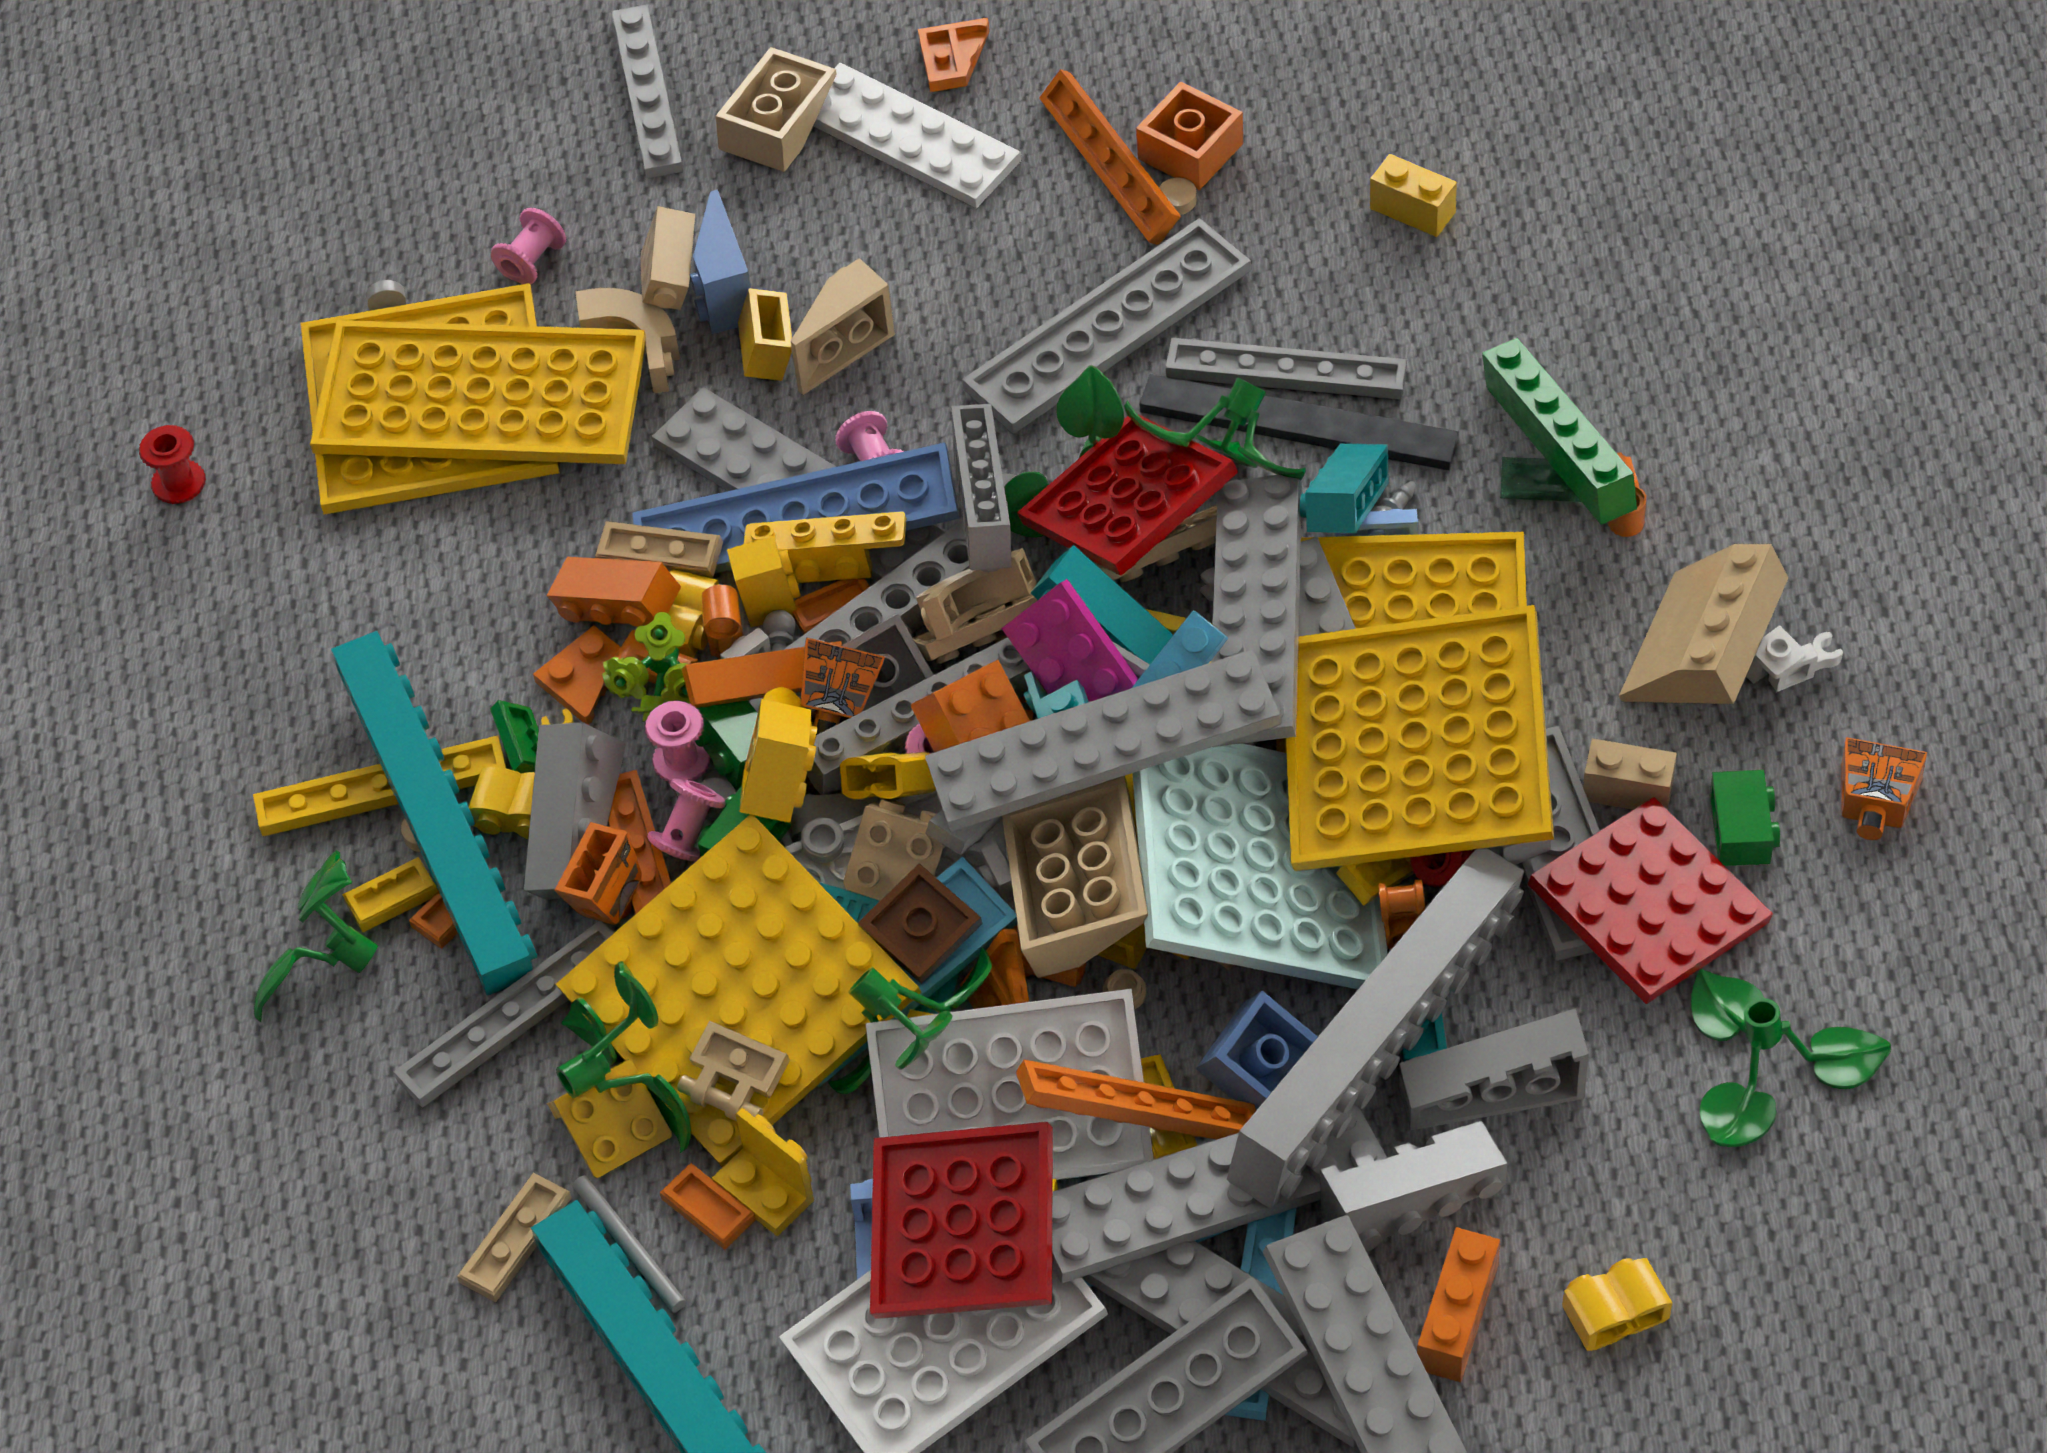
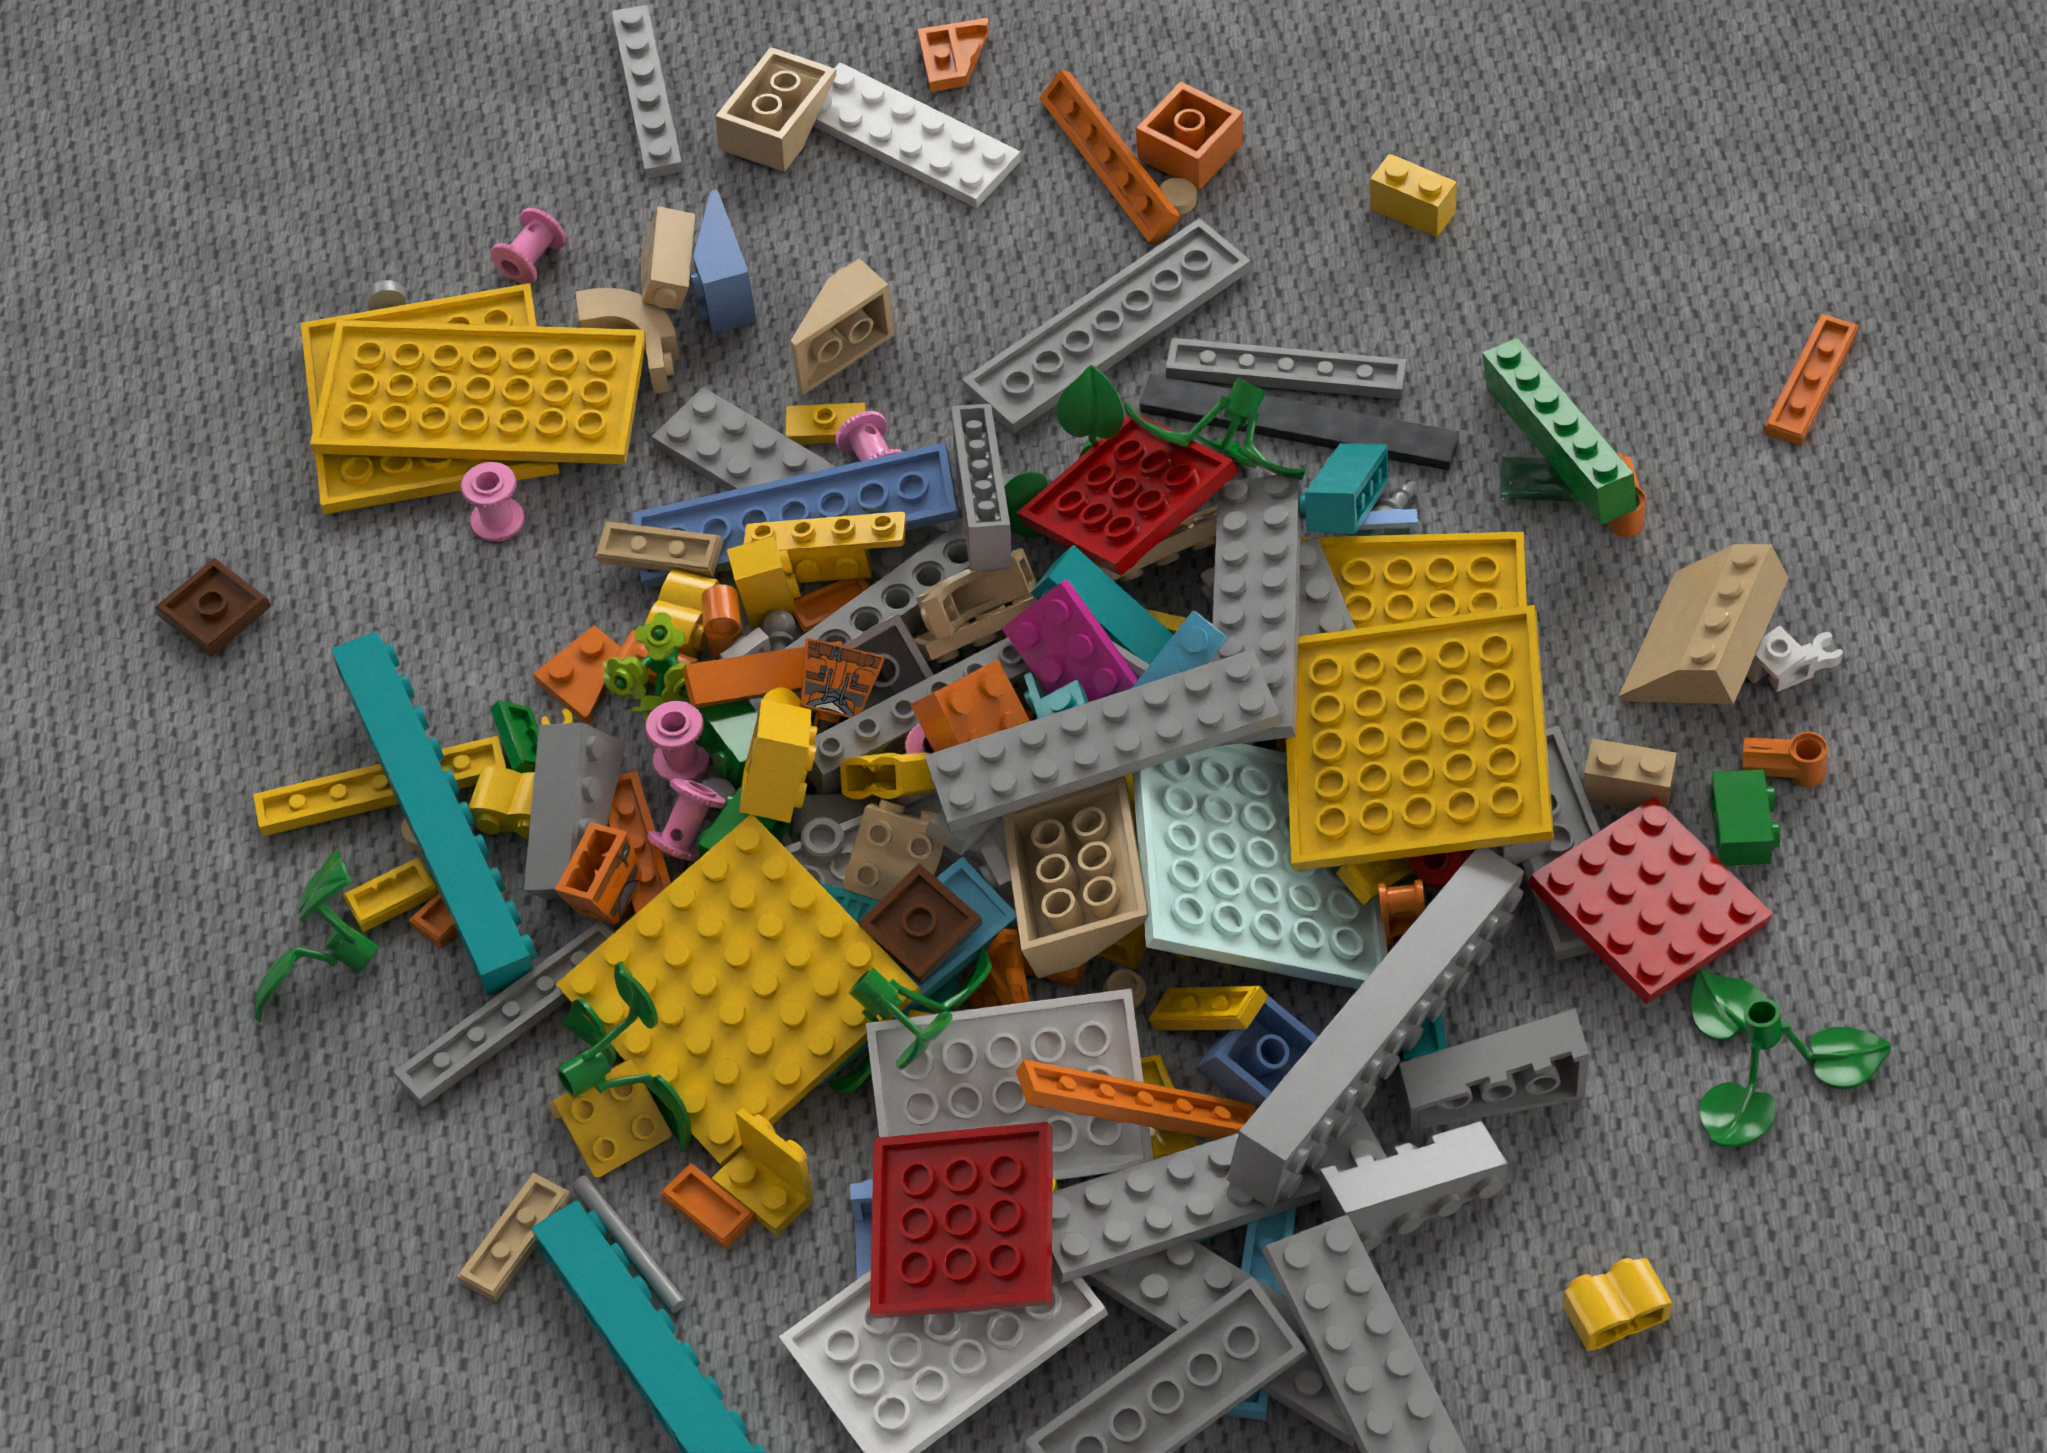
red hose [139,425,206,504] -> none
orange brick [546,557,681,627] -> none
tan plate [677,1021,790,1121] -> none
yellow brick [738,288,792,381] -> none
orange brick [1417,1227,1500,1382] -> none
torso [1841,737,1927,840] -> none
none -> reddish brown plate [154,558,271,657]
none -> bright pink hose [460,462,525,542]
none -> yellow plate [785,402,866,445]
none -> yellow tile [1148,986,1268,1030]
none -> orange piece [1742,732,1828,787]
none -> orange tile [1764,313,1859,446]

